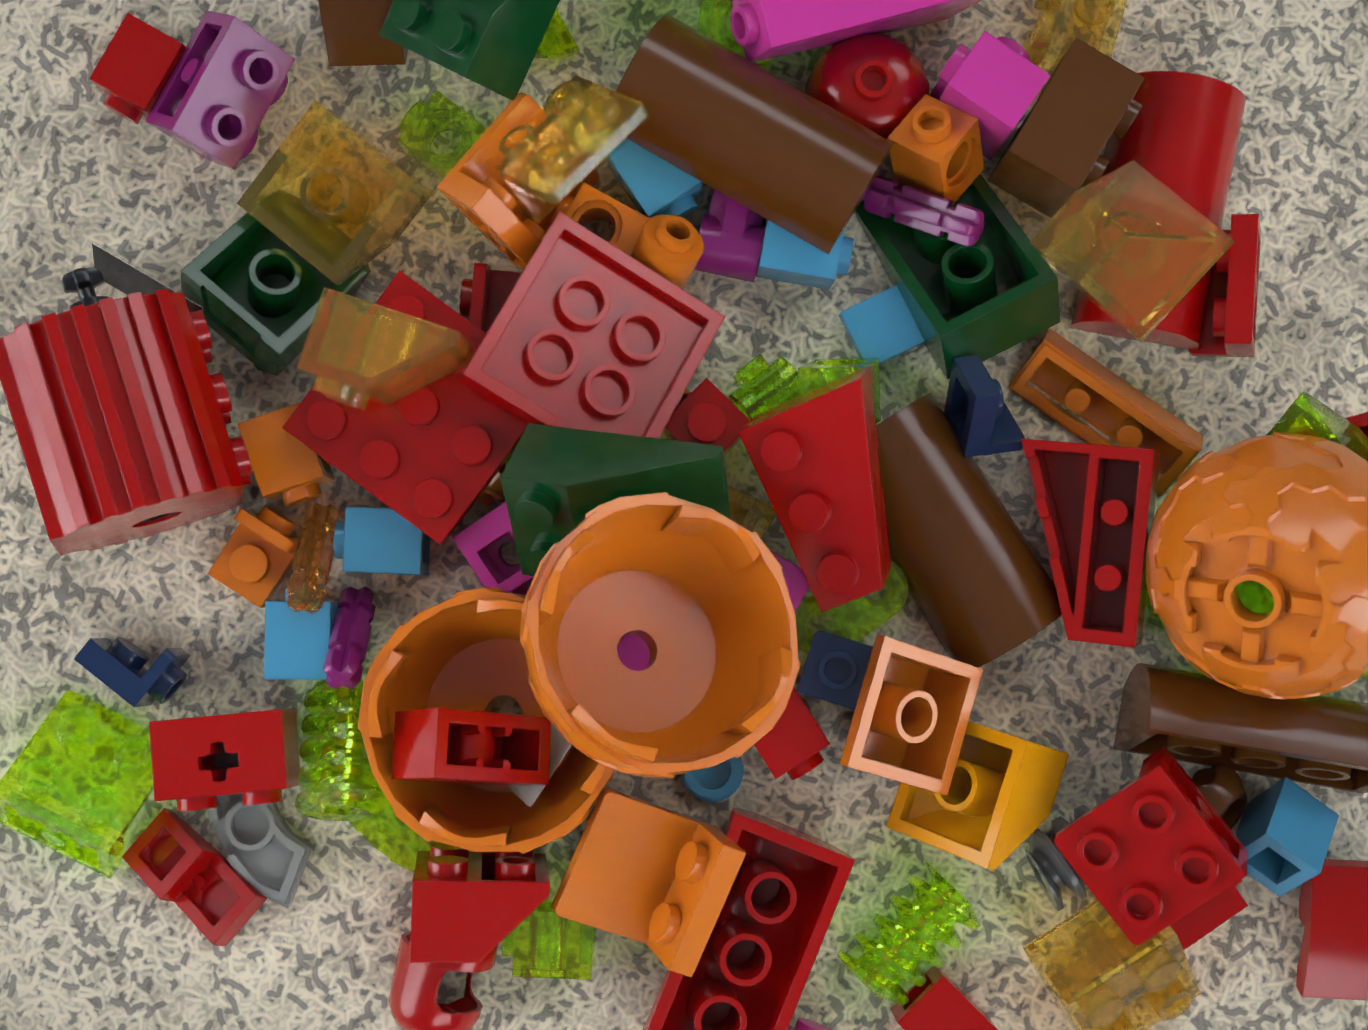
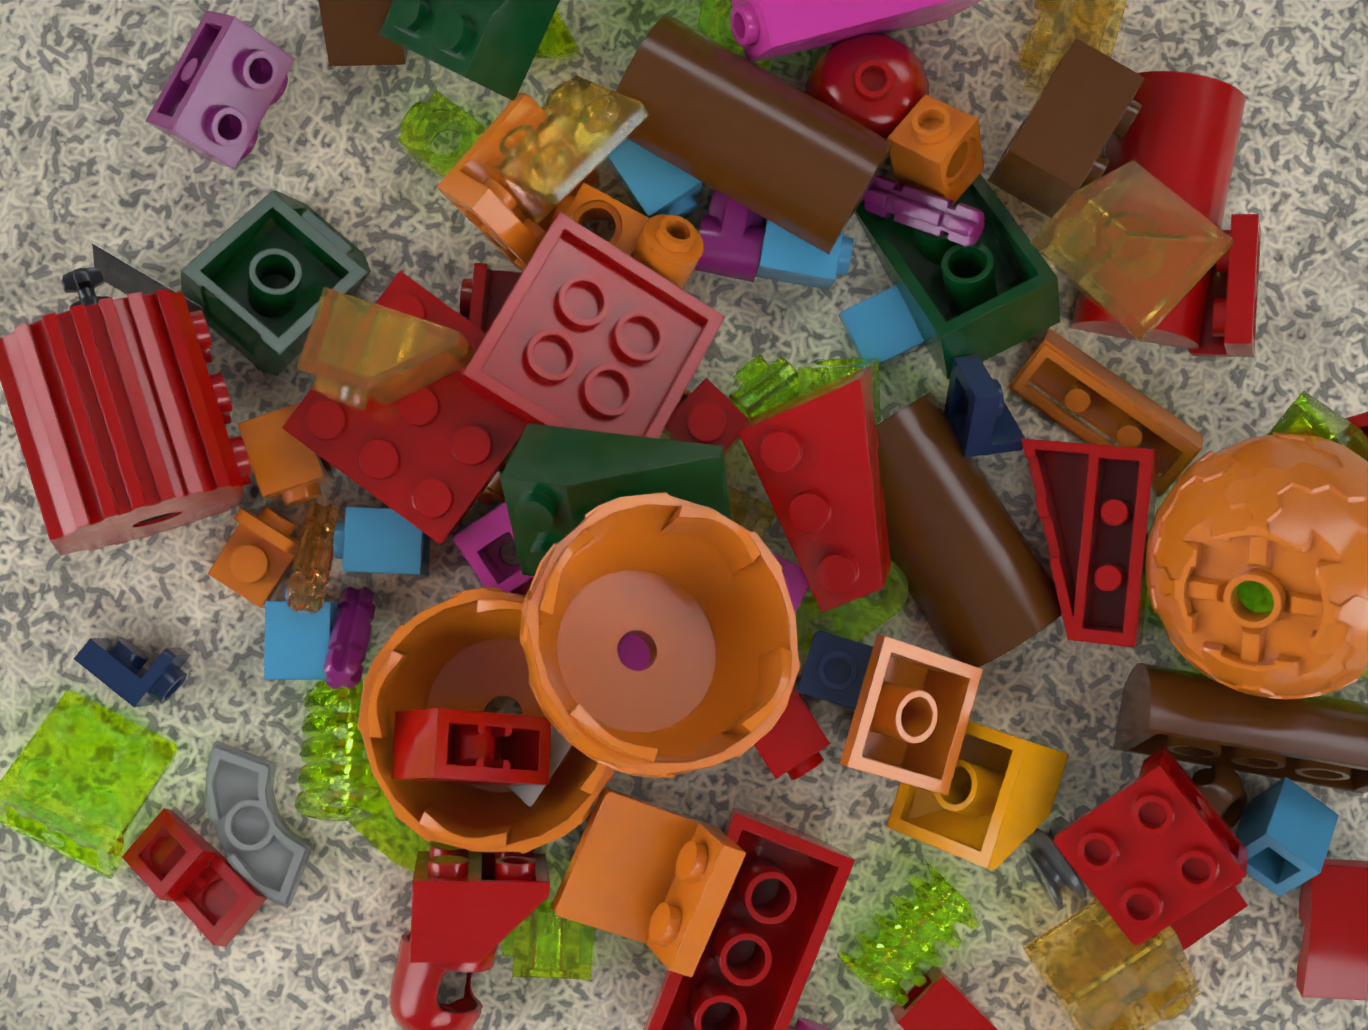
red brick [89,13,186,125] -> none
red brick [149,708,301,812] -> none
clear yellow slope [237,100,434,285] -> none
dark azure tile [681,756,744,802] -> none
dark pink brick [929,31,1051,161] -> none

